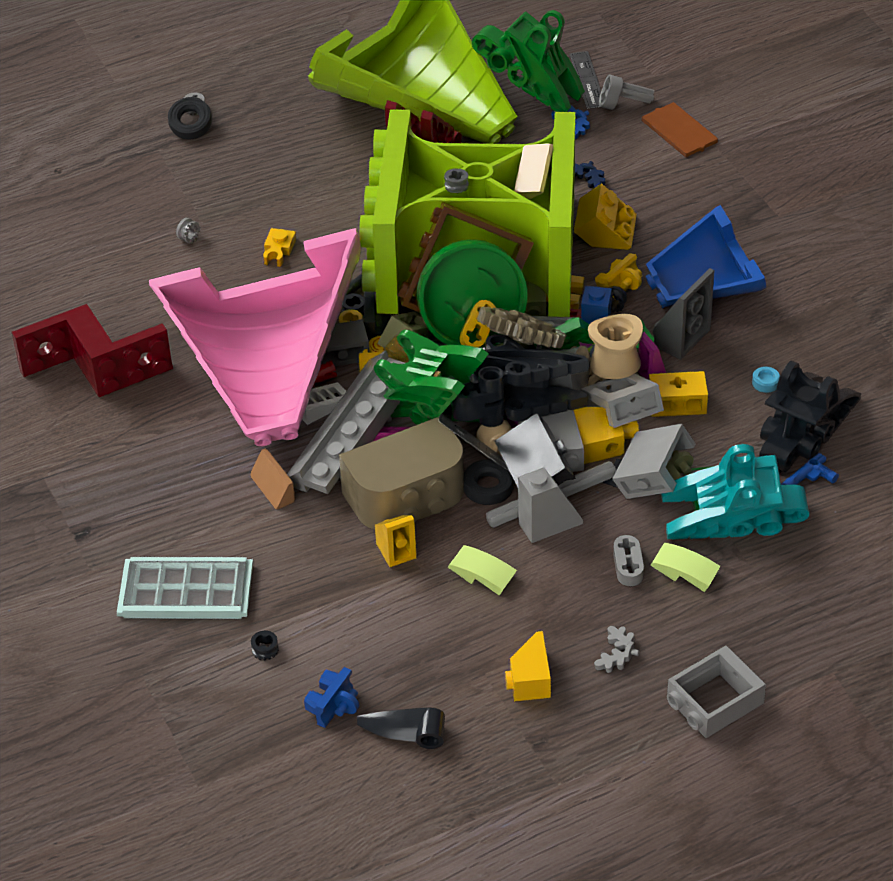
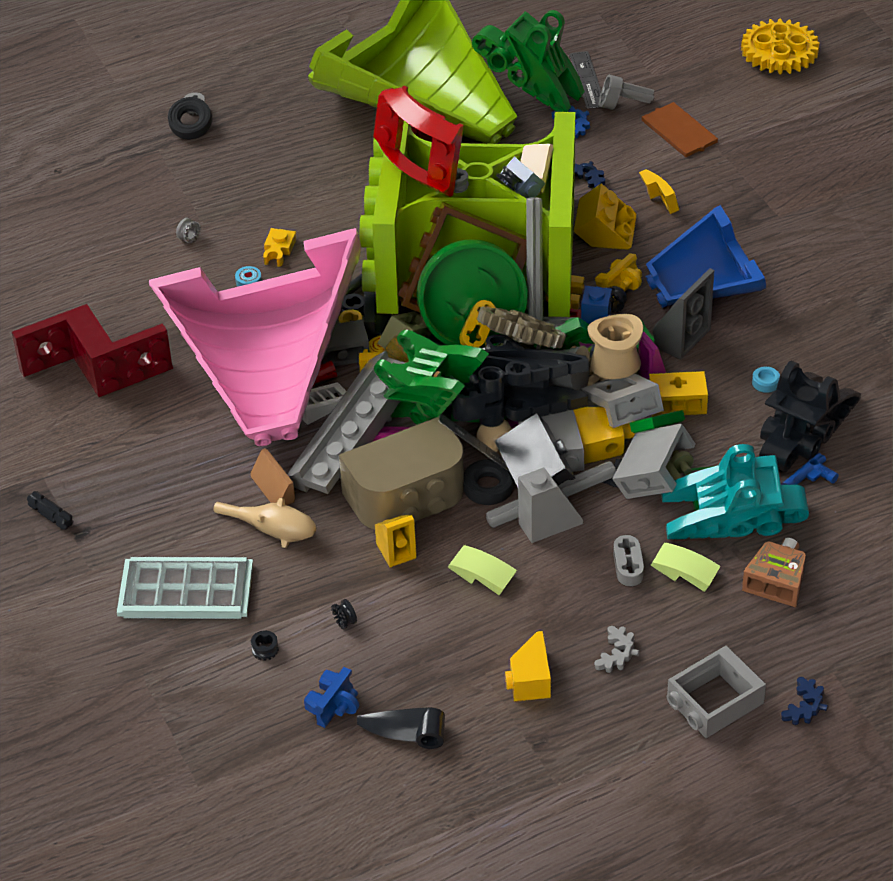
none -> black axle [27,491,74,530]
none -> tan piece [214,498,317,548]
none -> medium azure tile [235,266,262,287]
none -> black bush [331,599,357,629]
none -> red wedge [373,86,464,197]
none -> black bush [496,165,523,191]
none -> sand blue brick [500,157,546,198]
none -> light grey axle [526,197,543,321]
none -> green tile [629,410,685,433]
none -> yellow slope [639,169,679,214]
none -> yellow gear [741,19,819,74]
none -> nougat torso [742,538,806,607]
none -> dark blue animal [781,677,828,725]

